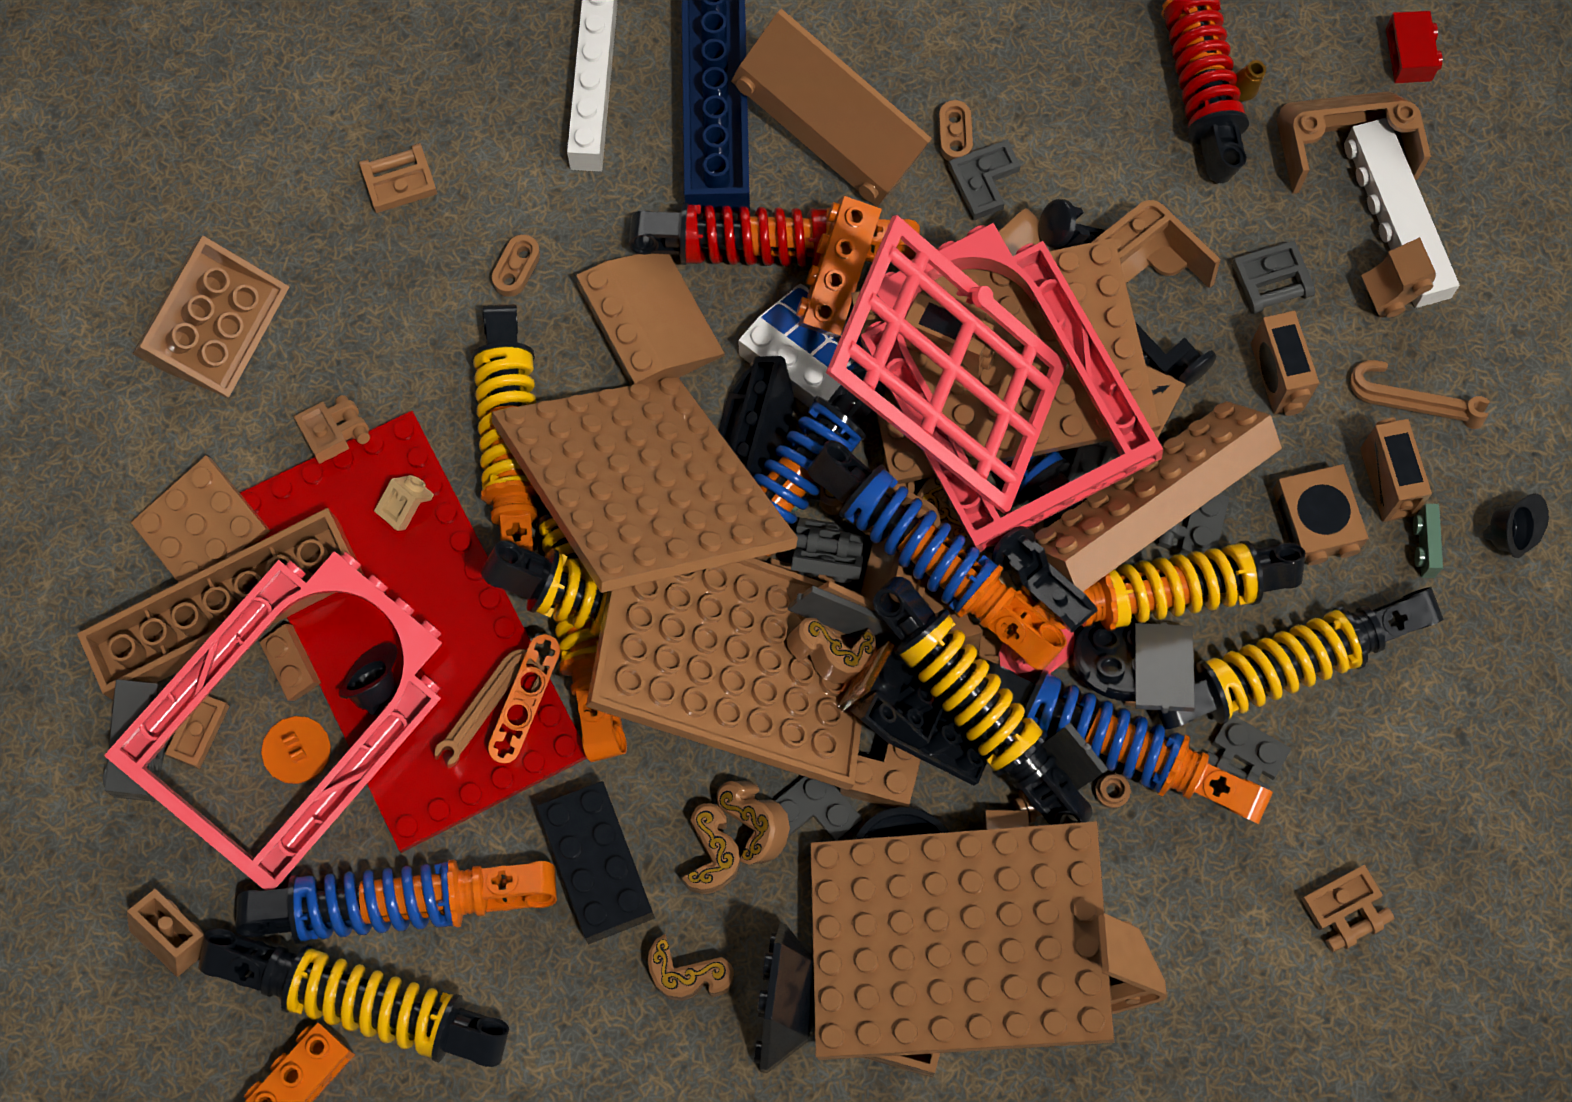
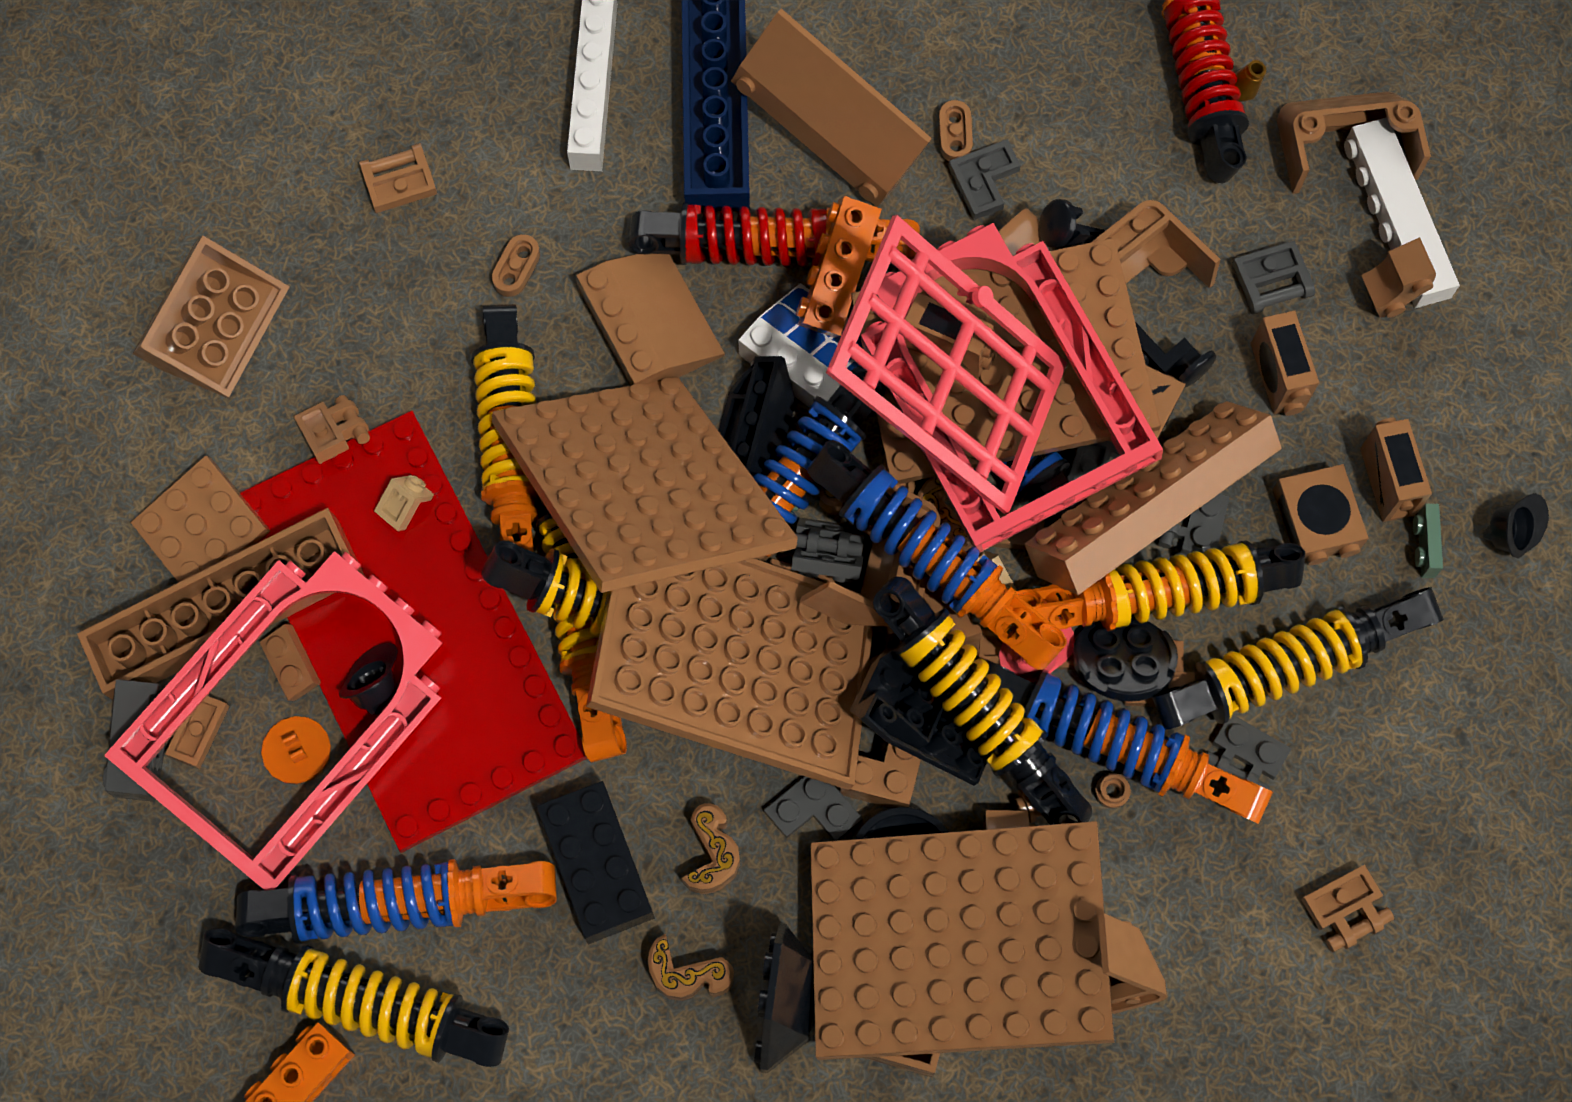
medium nougat brick [127,889,204,977] -> none
medium nougat piece [435,649,548,768] -> none
orange beam [488,634,560,763] -> none
medium nougat animal [717,781,790,864] -> none
medium nougat animal [787,618,877,684] -> none
dark grey piece [788,586,896,647] -> none
clear orange piece [837,642,894,711] -> none
black piece [992,526,1098,633] -> none
dark grey piece [1042,723,1108,790] -> none
dark grey piece [1135,622,1195,713] -> none
medium nougat piece [1350,360,1490,429] -> none
red brick [1386,11,1443,83] -> none

